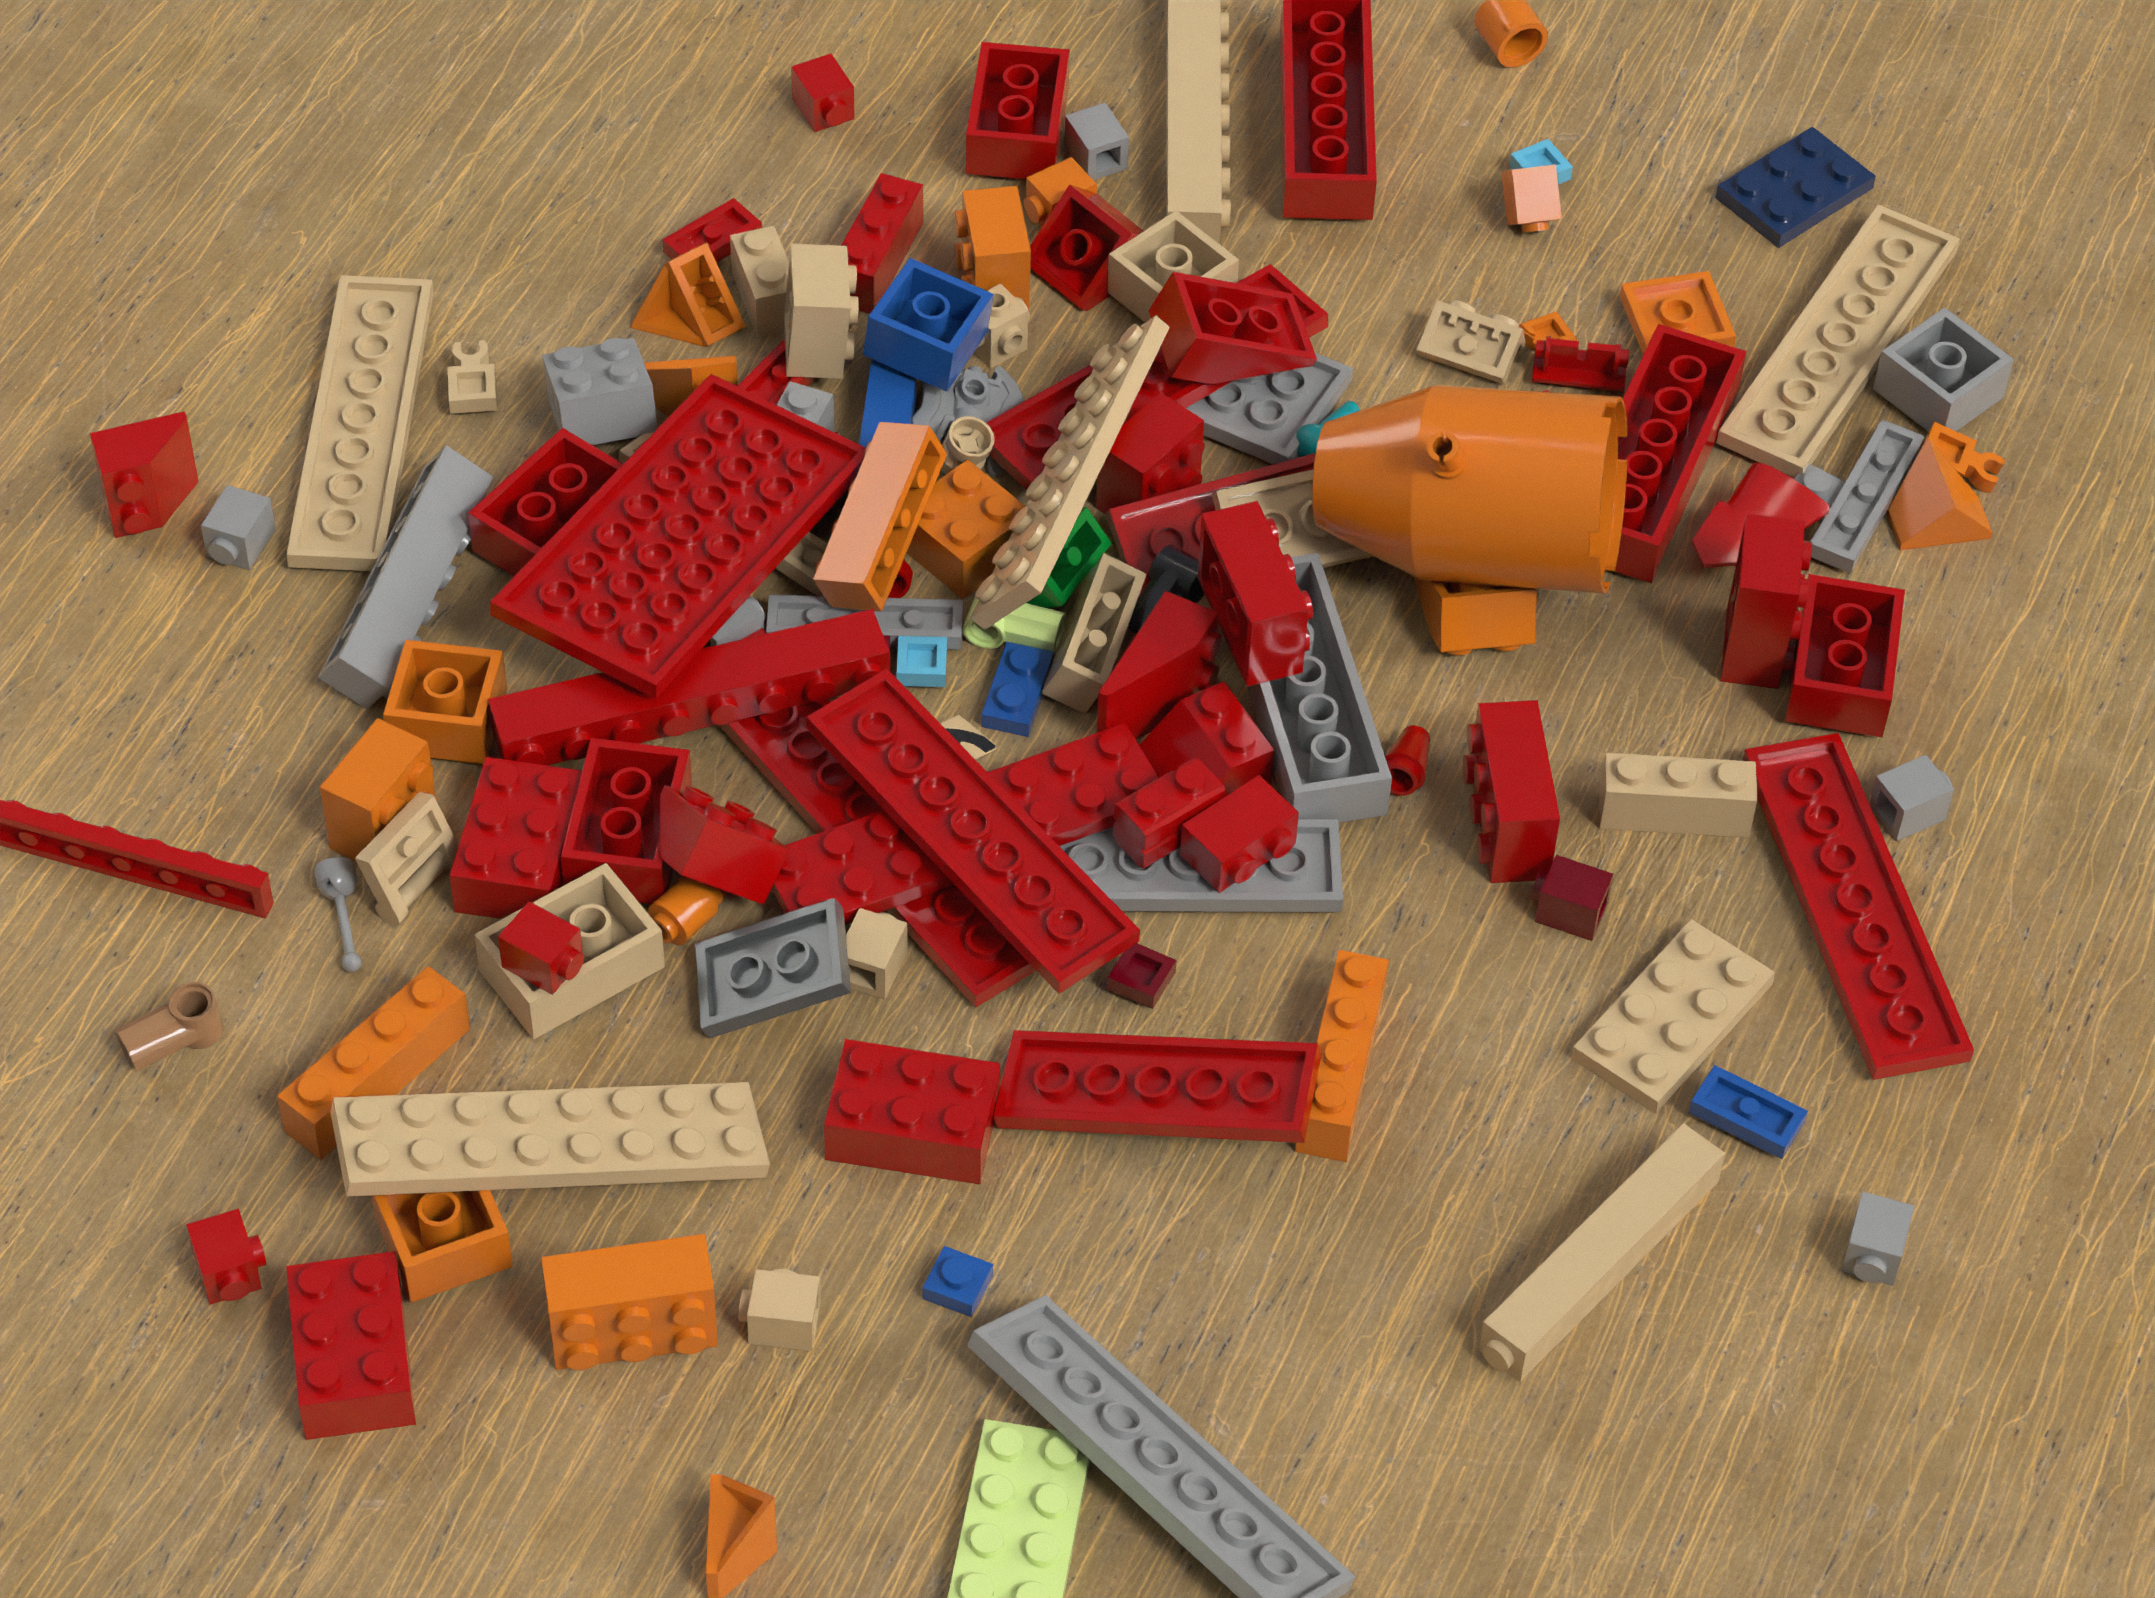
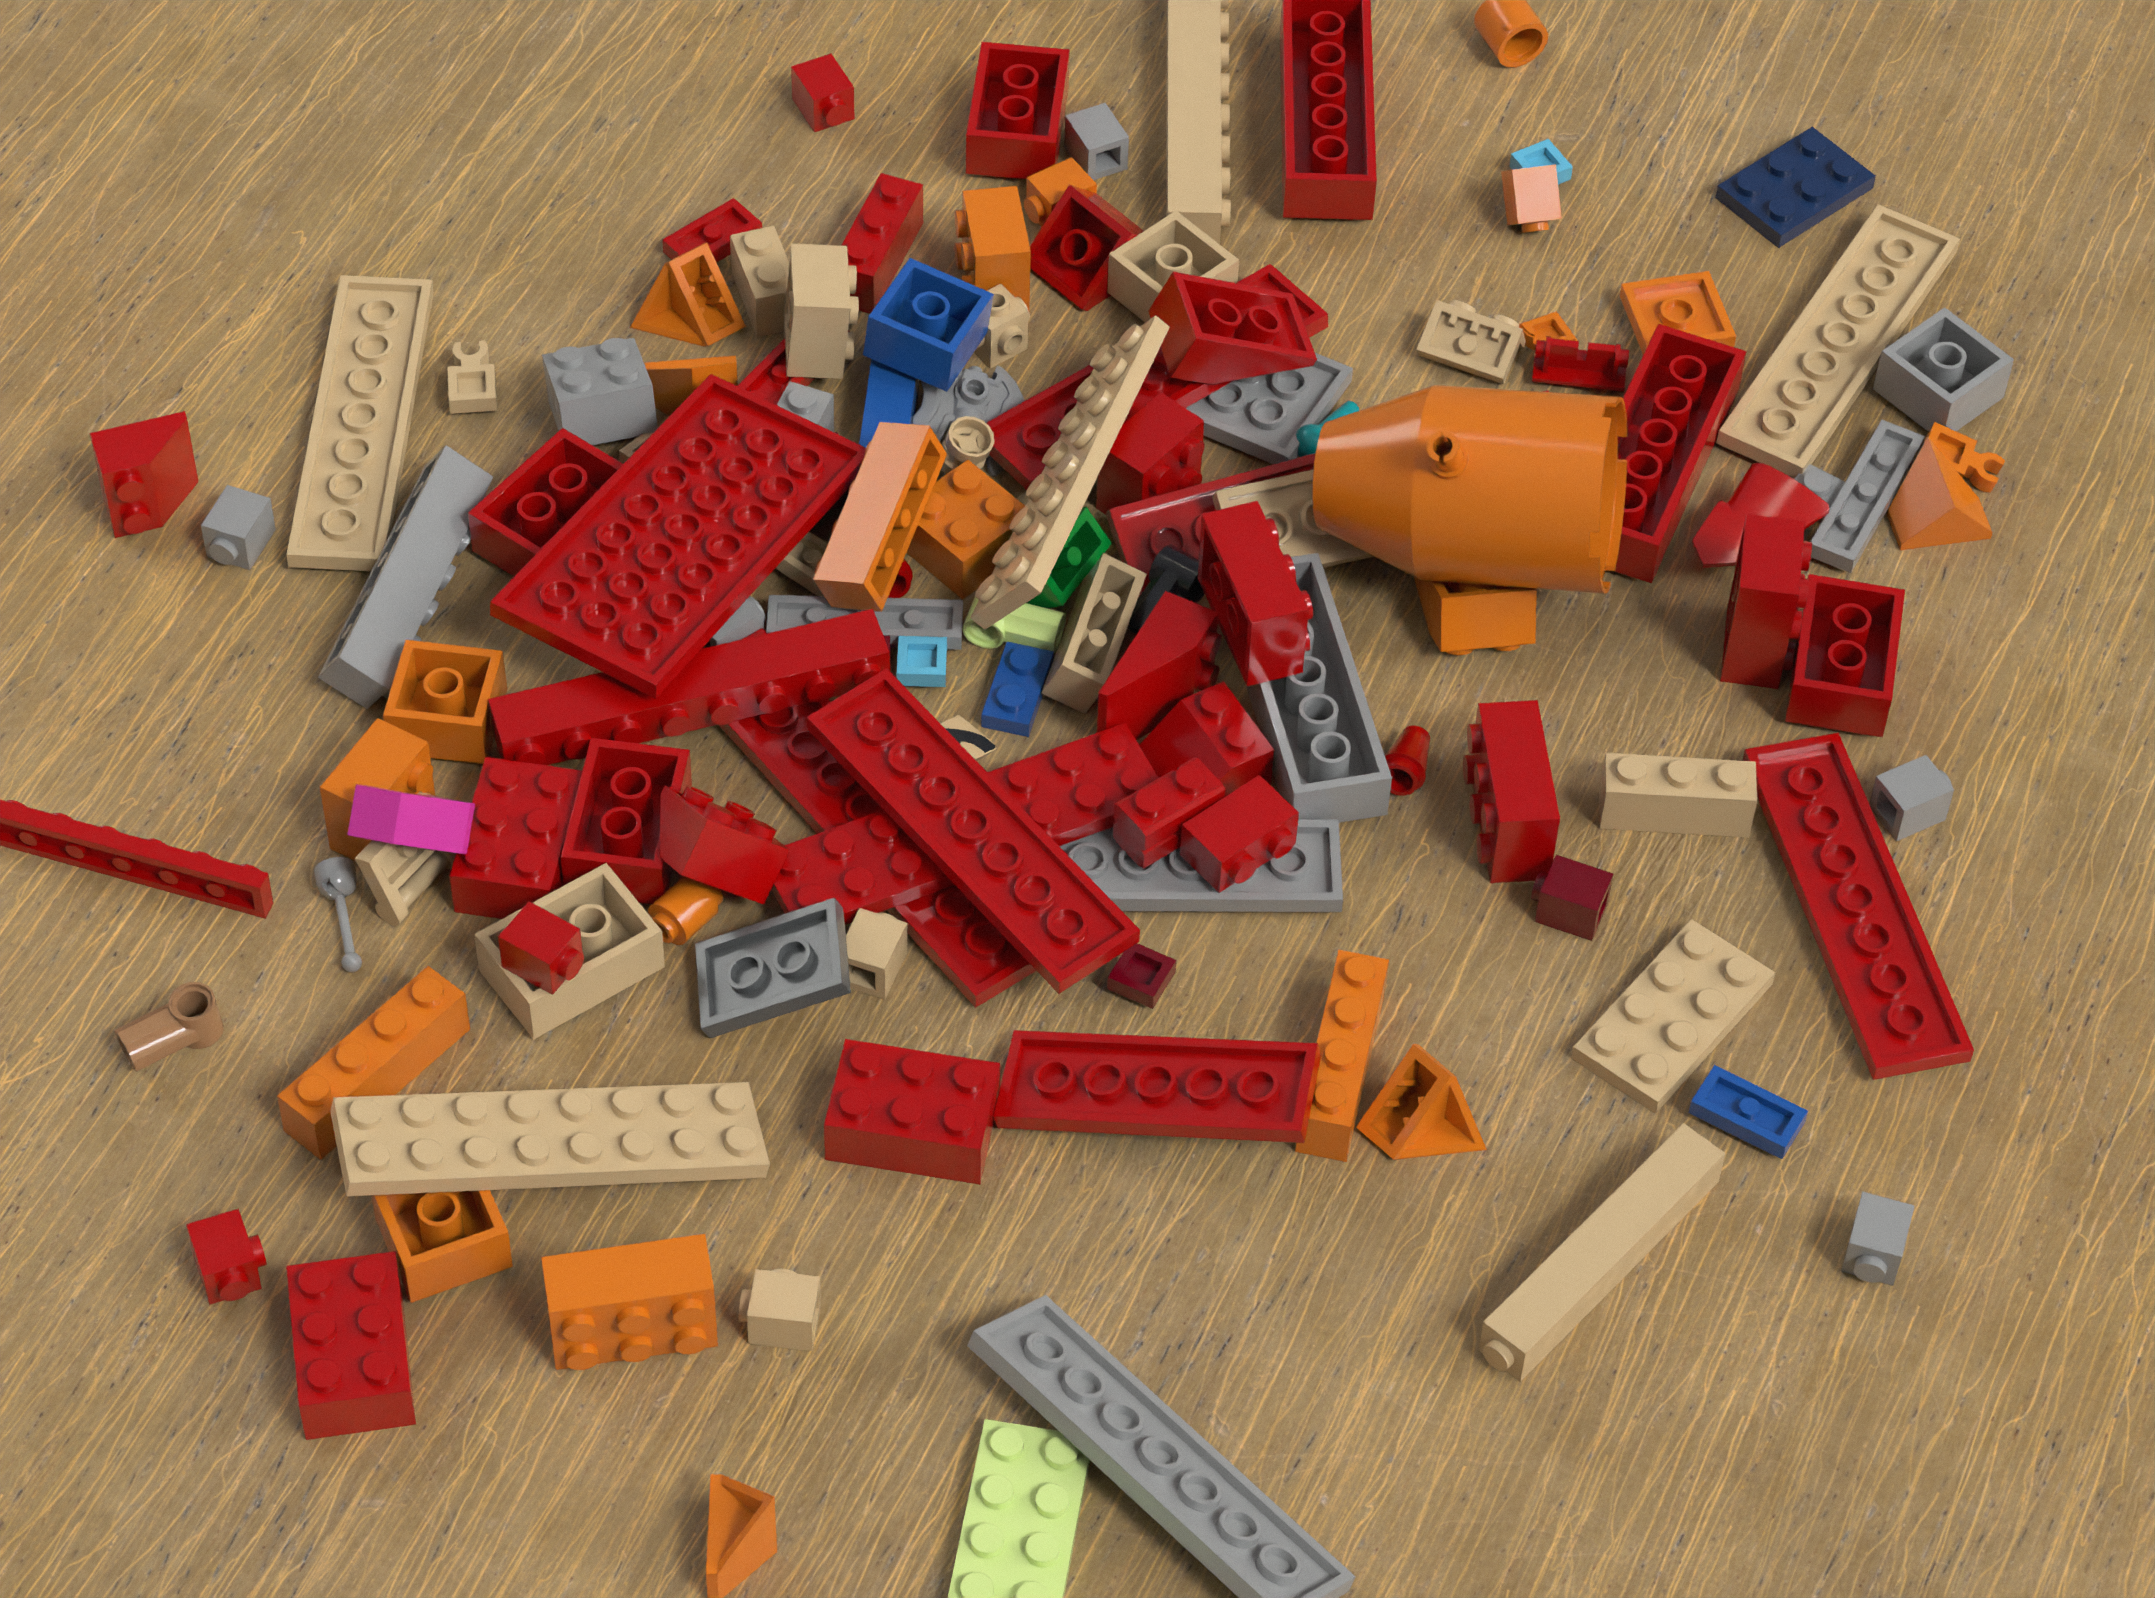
blue plate [922,1246,993,1317] -> none
none -> dark pink slope [347,784,475,854]
none -> orange slope [1356,1044,1487,1160]

